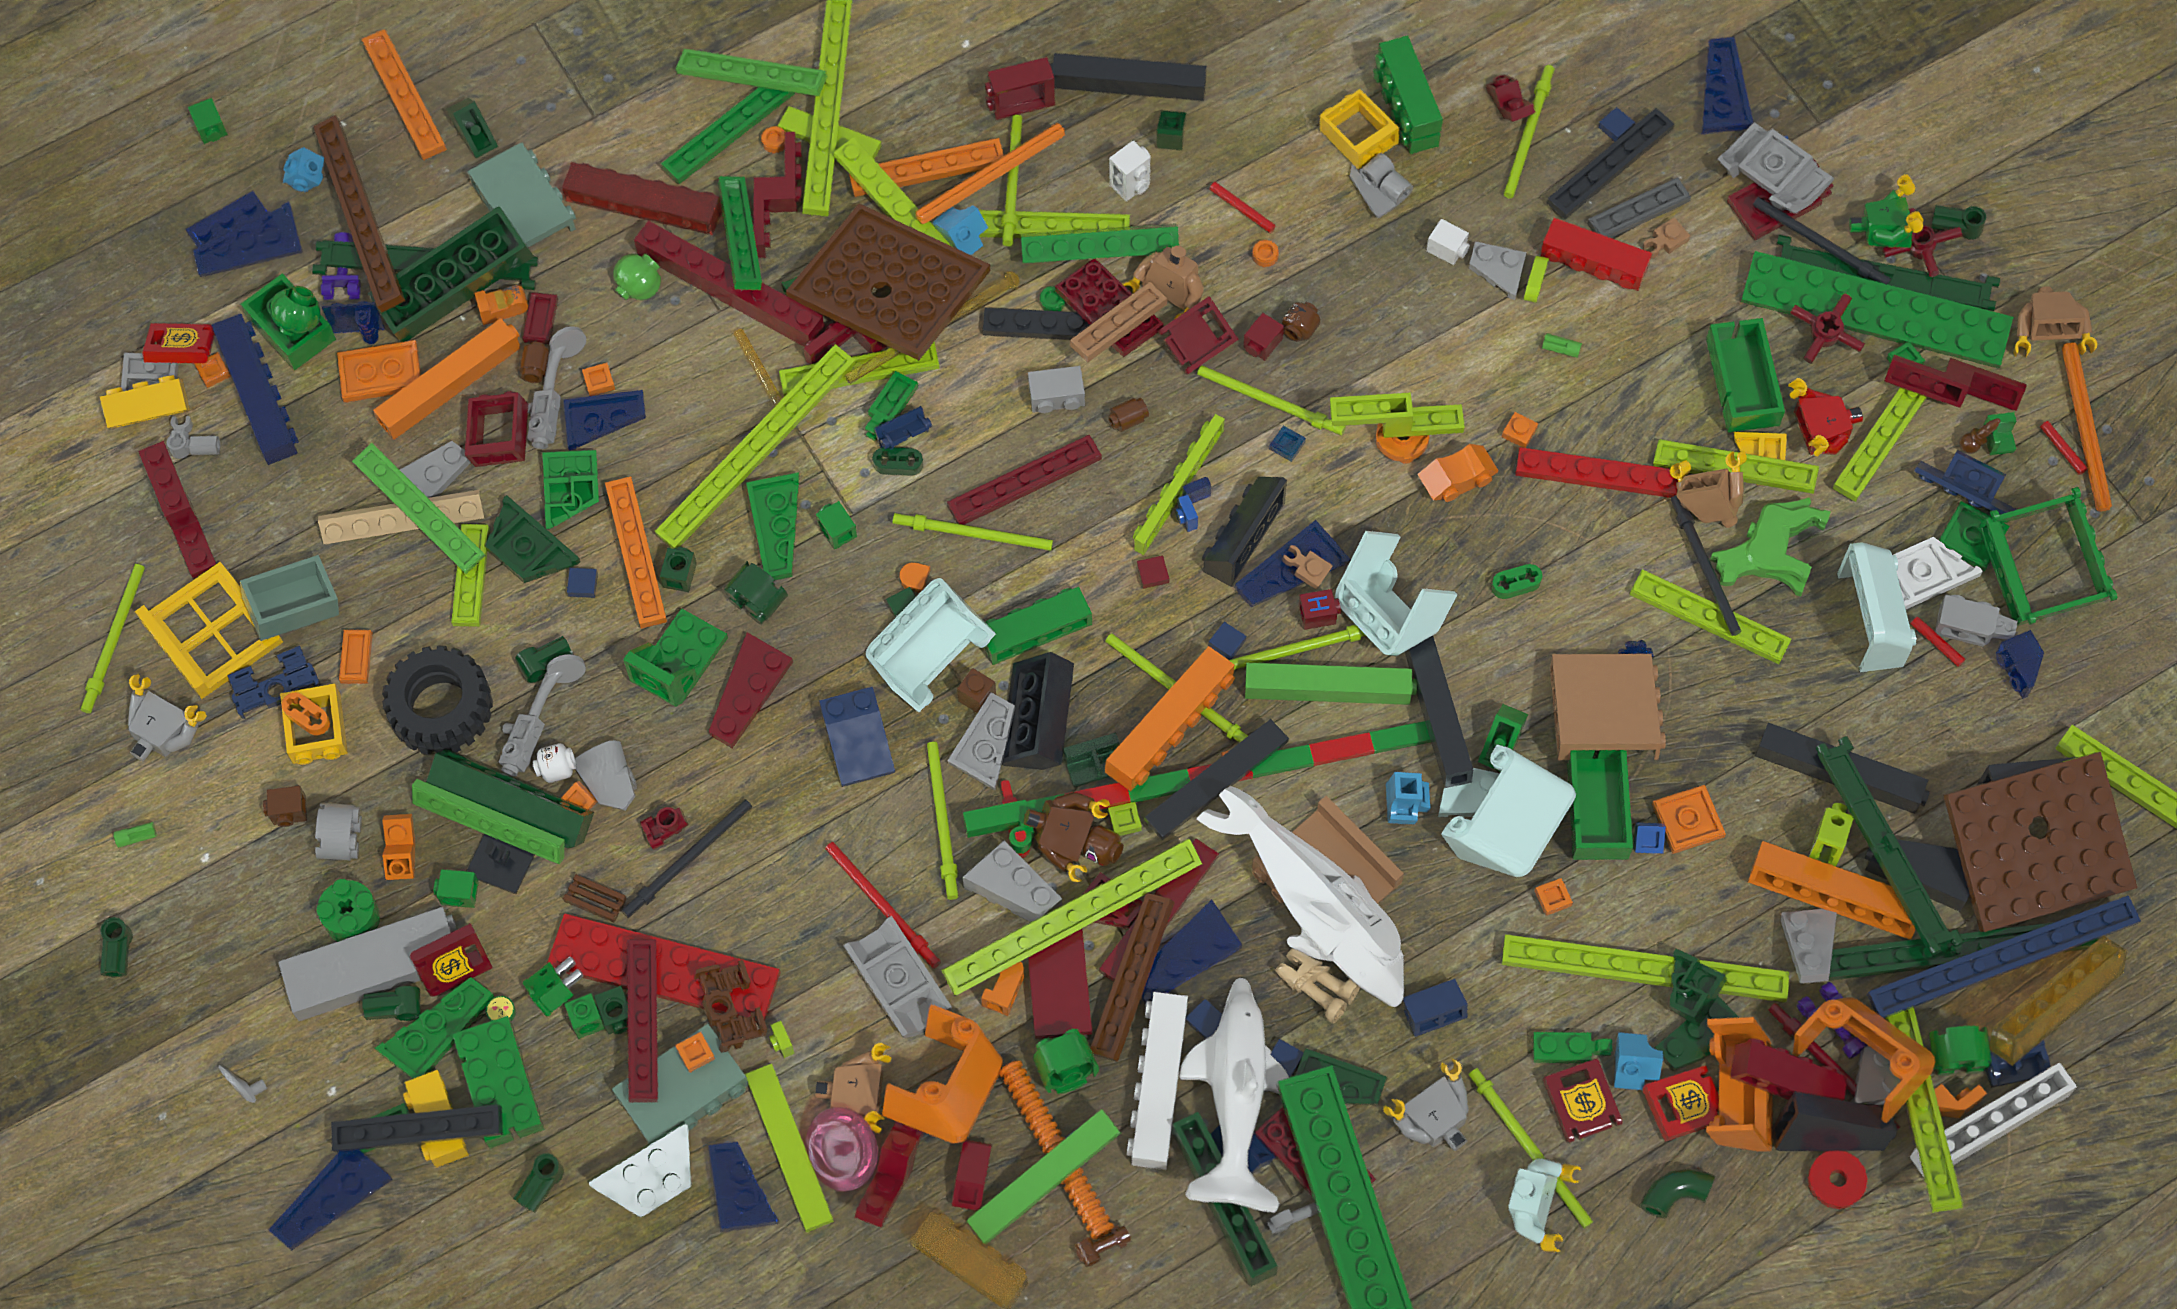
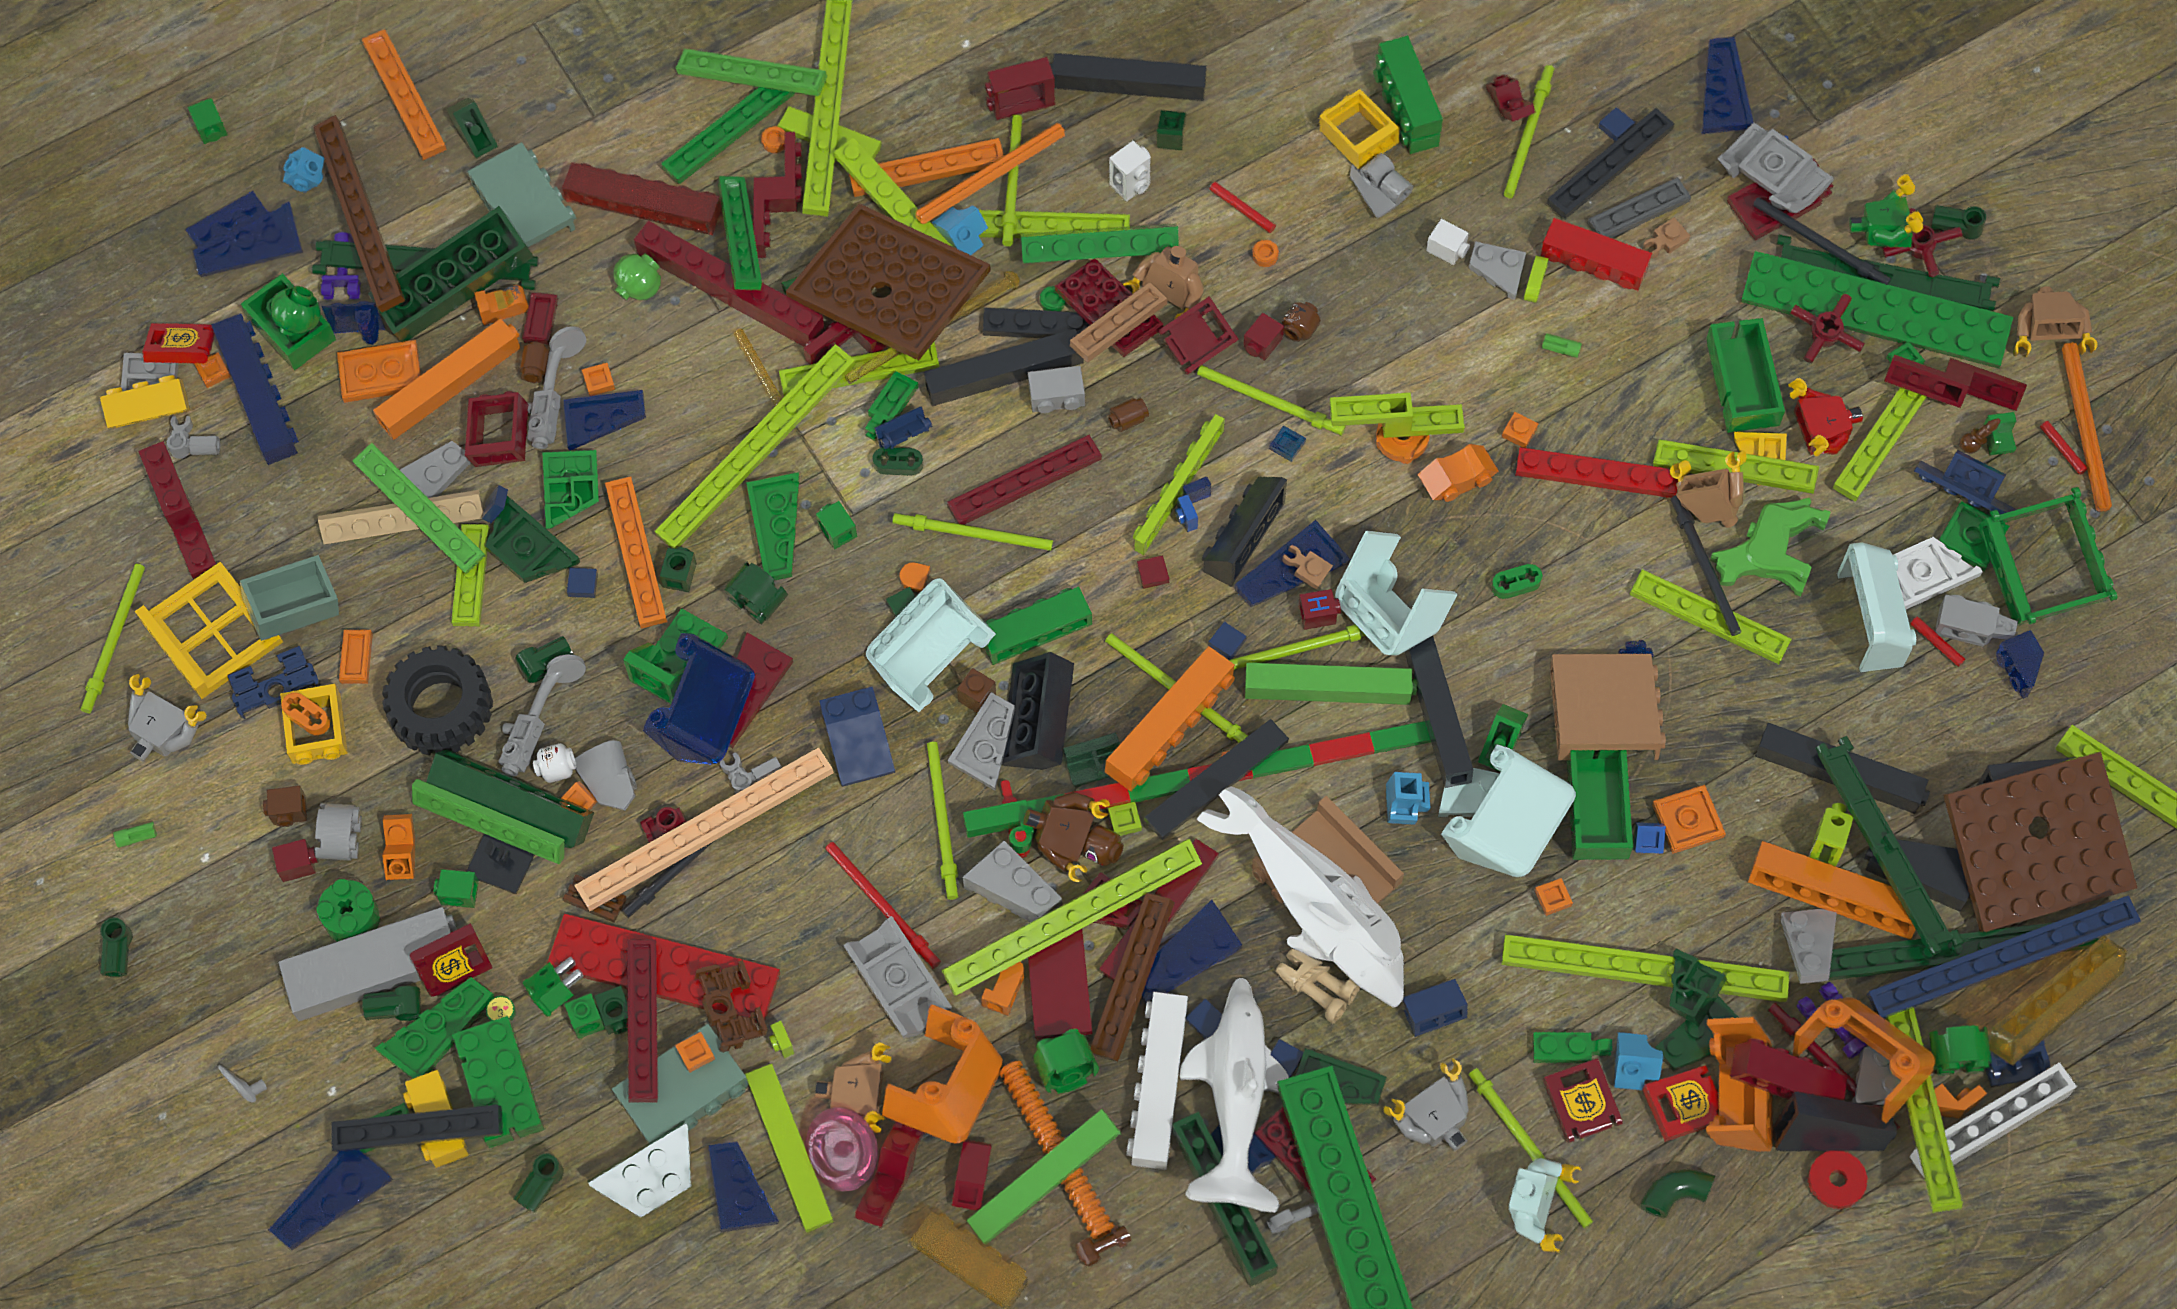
none -> dark red brick [272,839,318,882]
none -> dark blue tile [482,485,508,523]
none -> light nougat plate [575,747,833,911]
none -> clear blue windscreen [643,633,755,765]
none -> light grey bar [720,753,782,794]
none -> black brick [924,329,1084,406]

